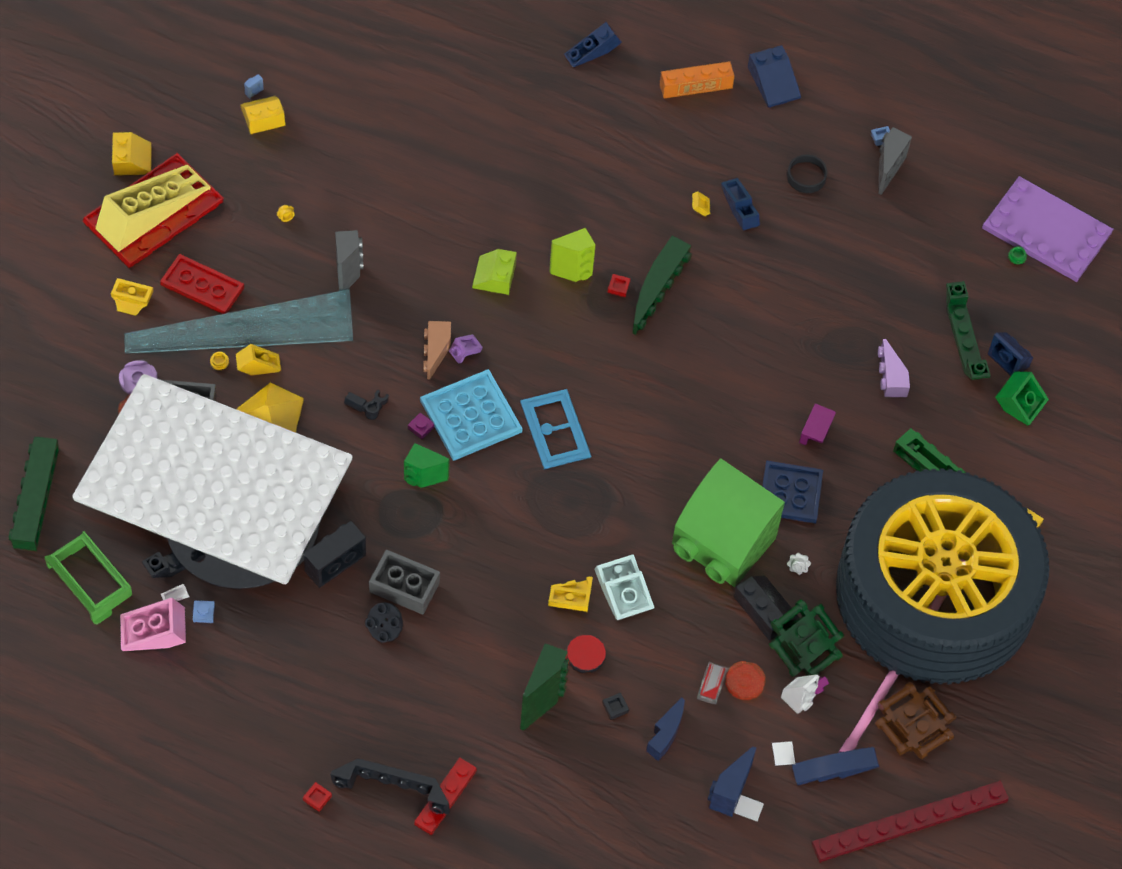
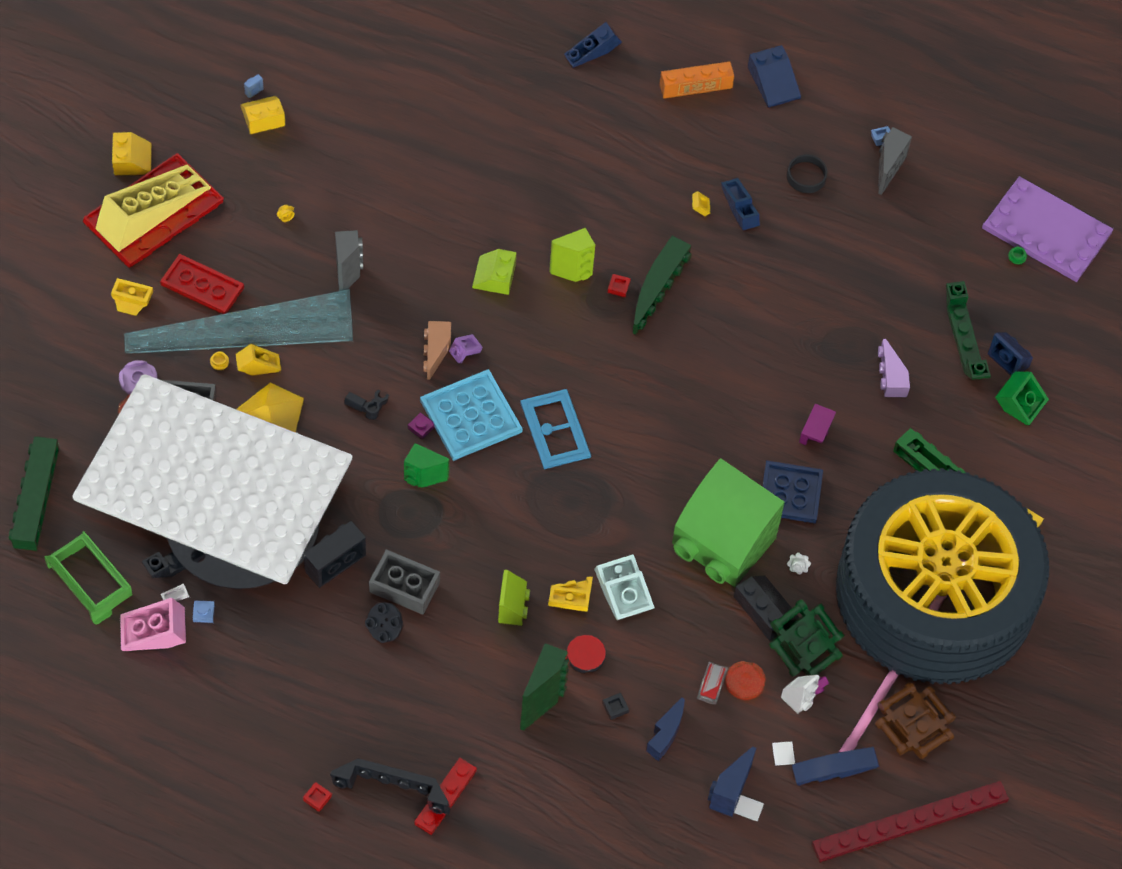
none -> lime slope [498,570,530,626]

